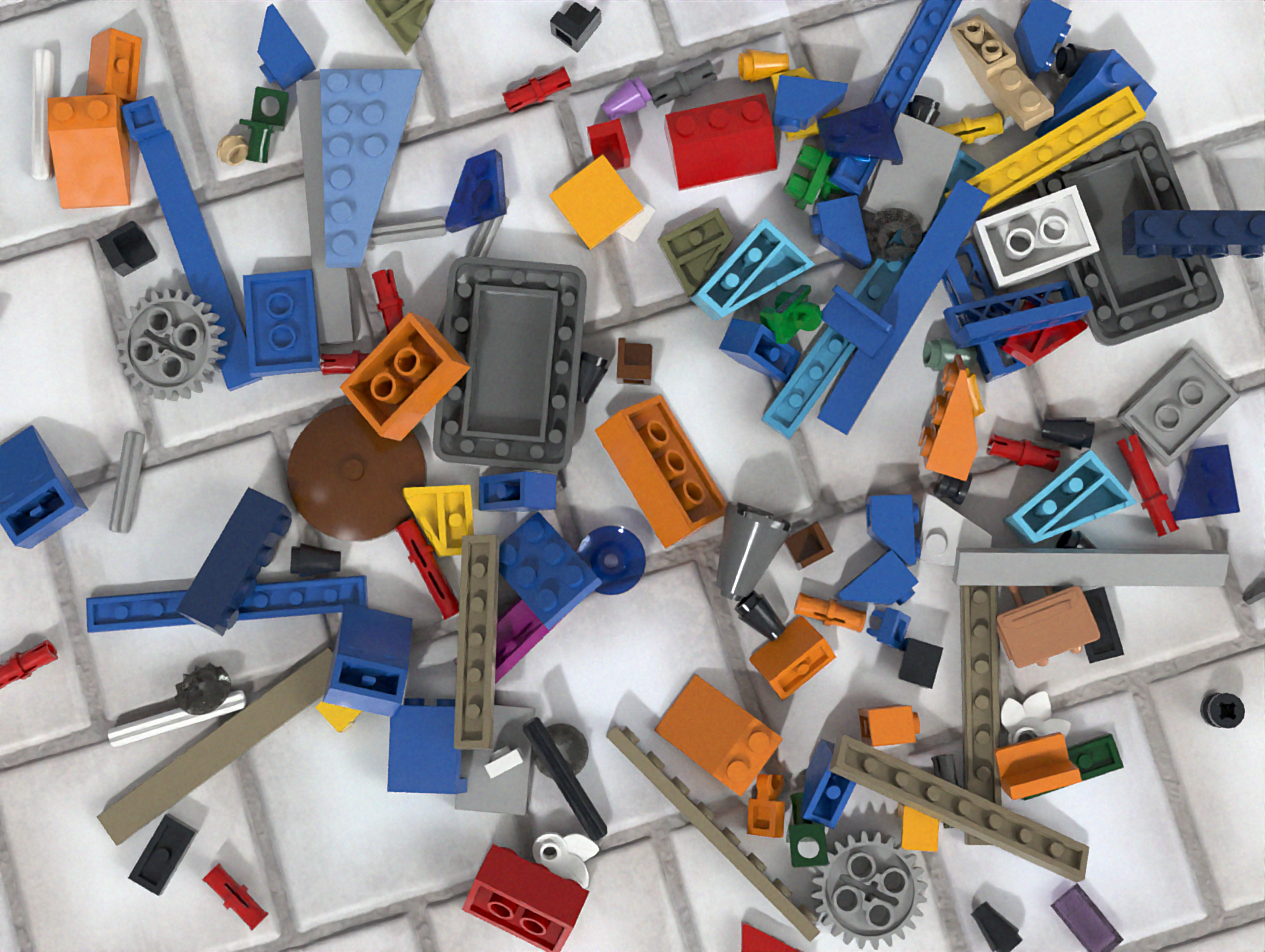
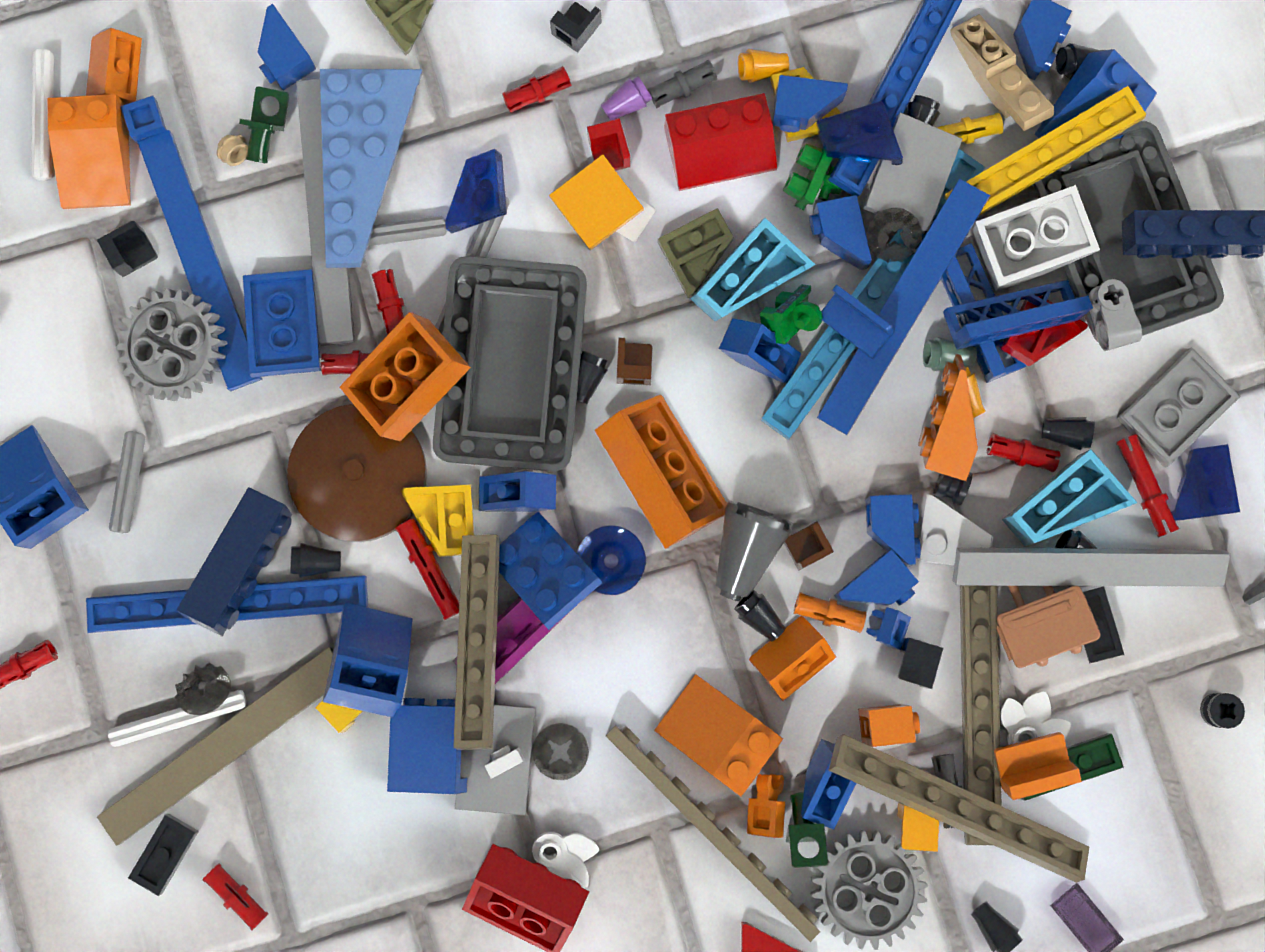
black axle [523,717,608,841] -> none
none -> light grey piece [1088,279,1142,351]

